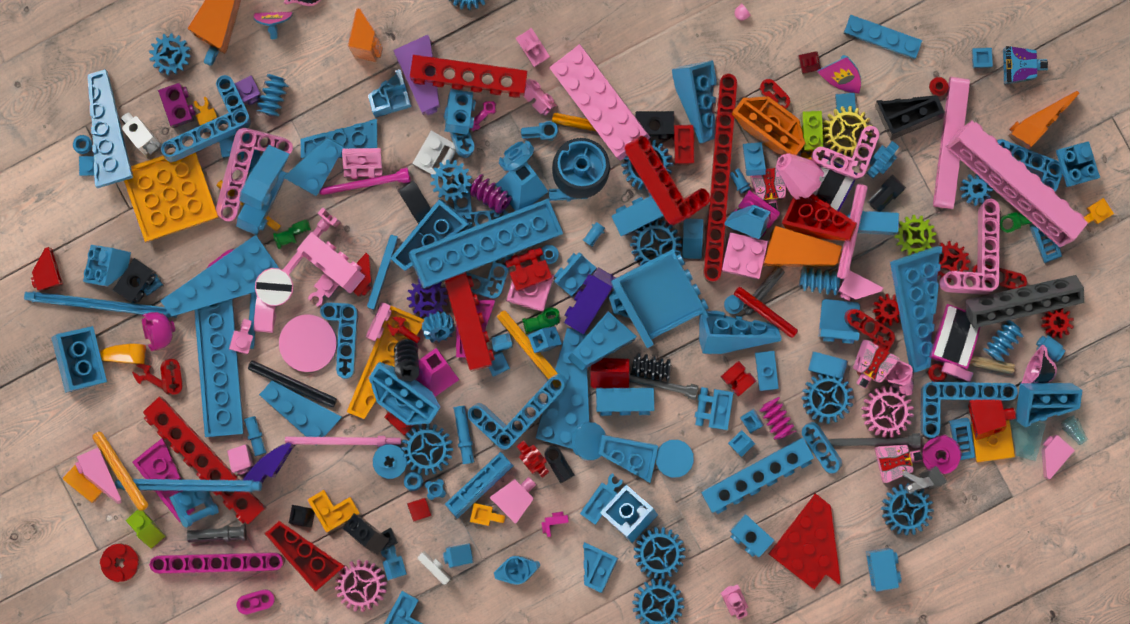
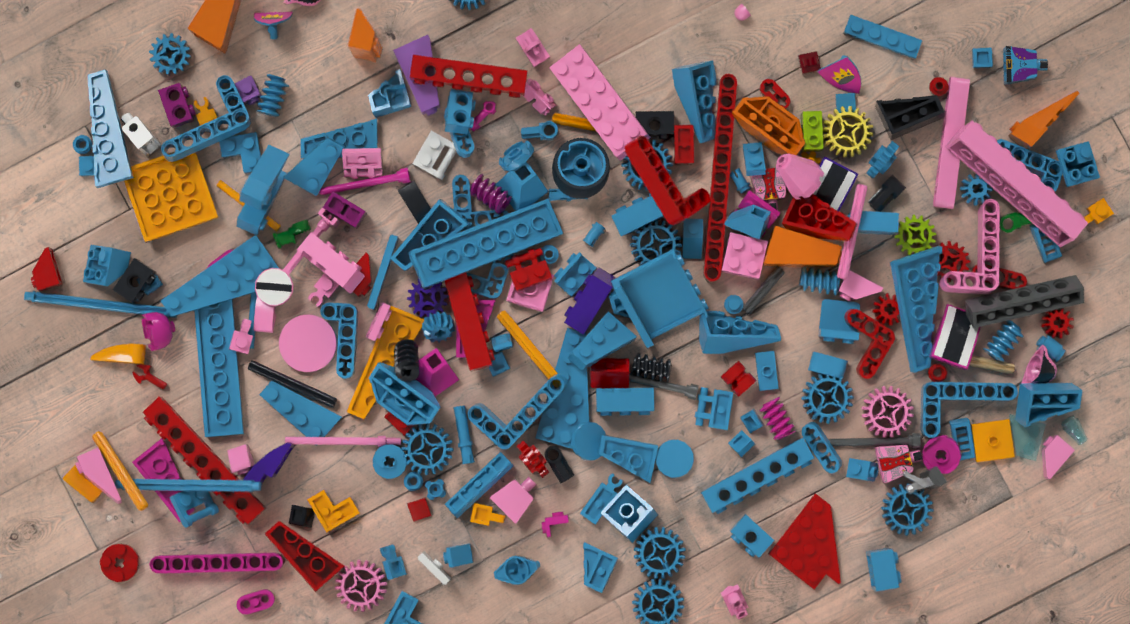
dark azure slope [51,326,107,393] -> none
lime slope [125,510,166,549] -> none
red beam [160,359,182,395] -> none
dark grey pin [187,524,247,543] -> none
dark azure tile [204,46,219,66] -> none
bright pink beam [216,128,293,221] -> none
dark azure pin [244,416,267,456] -> none
black brick [343,513,389,555] -> none
black slope [381,528,398,552] -> none
red bar [387,317,420,344] -> none
dark azure gear [430,160,472,202] -> none
green connector [522,308,561,334] -> none
dark azure brick [528,327,562,353] -> none
red axle [734,287,798,338] -> none
bright pink beam [811,126,879,180] -> none
torso [853,339,900,389] -> none
bright pink hat [885,360,914,396] -> none
bright pink beam [942,362,973,383] -> none
red torso [968,400,1016,440] -> none
none -> magenta brick [323,191,367,229]
none -> dark azure bracket [846,458,879,482]

